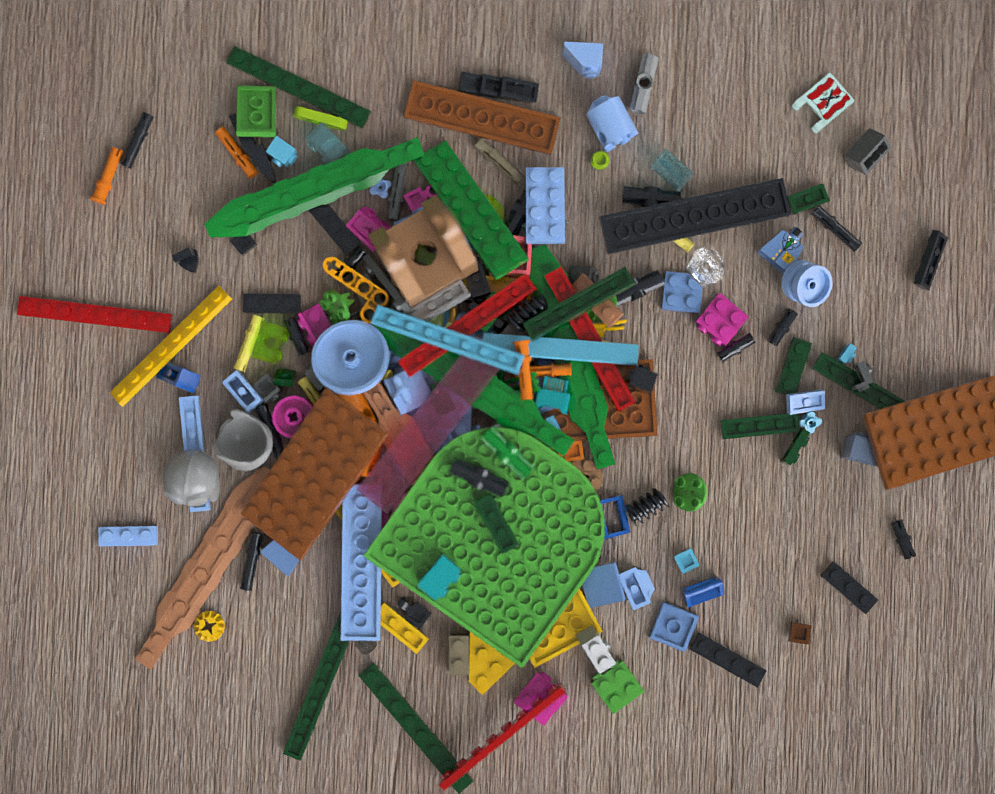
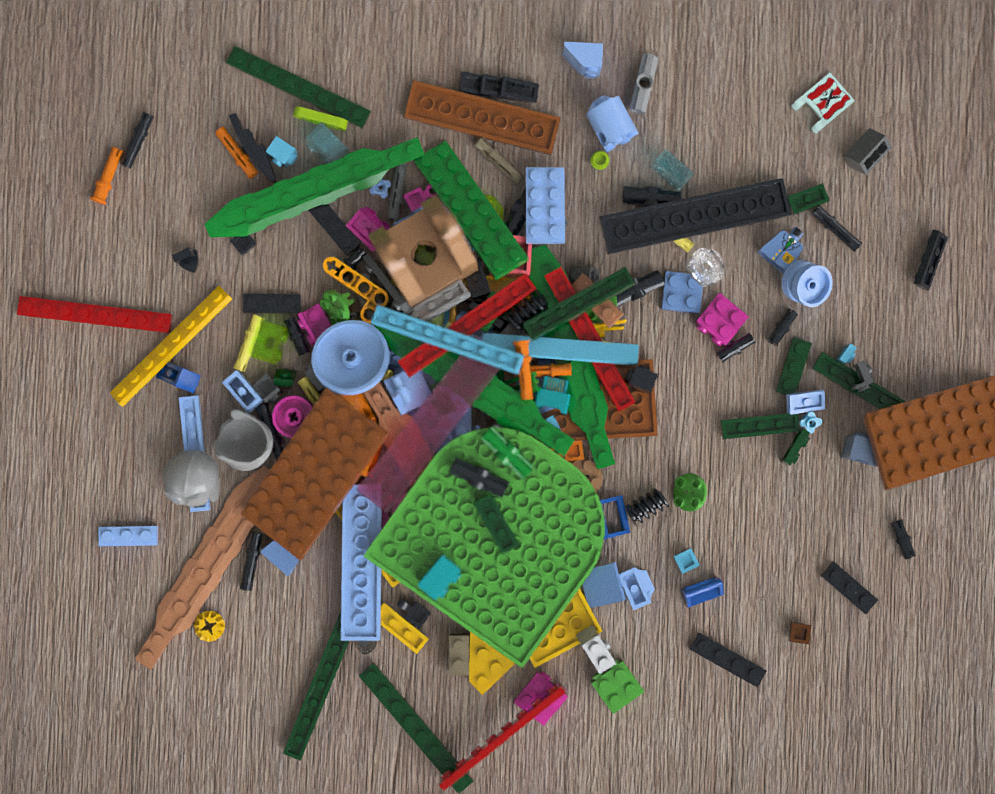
bright green plate [236,86,276,137] -> none
medium blue tile [649,602,699,652] -> none

